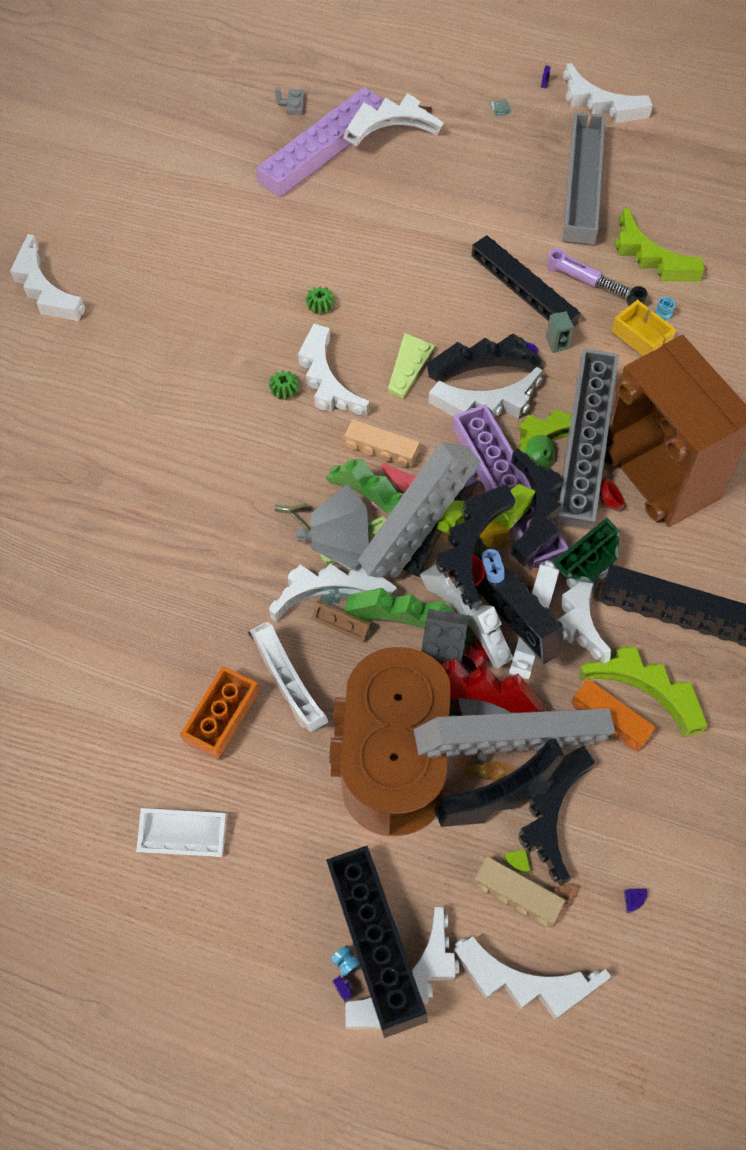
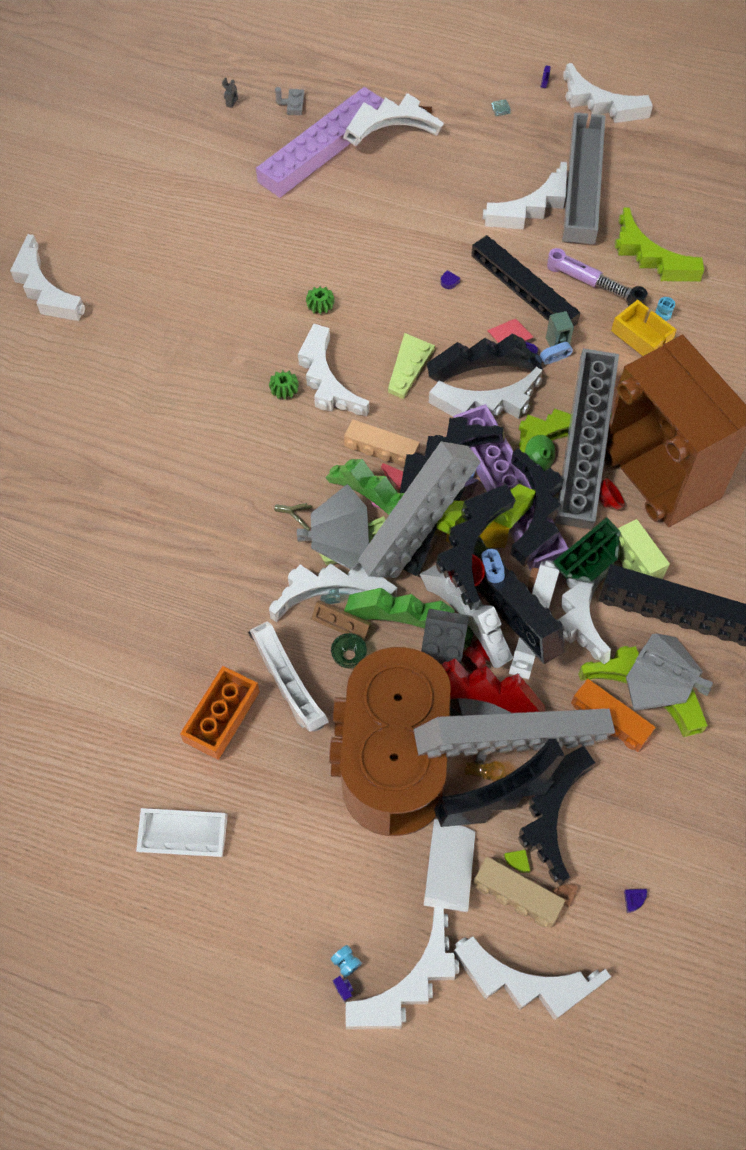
black brick [326,845,428,1038] -> none
none -> dark grey plate [222,78,238,108]
none -> clear green piece [331,633,367,669]
none -> black arch [399,417,505,493]
none -> white slope [424,819,475,912]
none -> dark purple tile [440,270,461,289]
none -> white arch [482,162,567,229]
none -> coral piece [487,318,534,343]
none -> light blue beam [540,342,573,365]
none -> yellowish green brick [618,519,670,579]
none -> light grey panel [626,633,713,711]

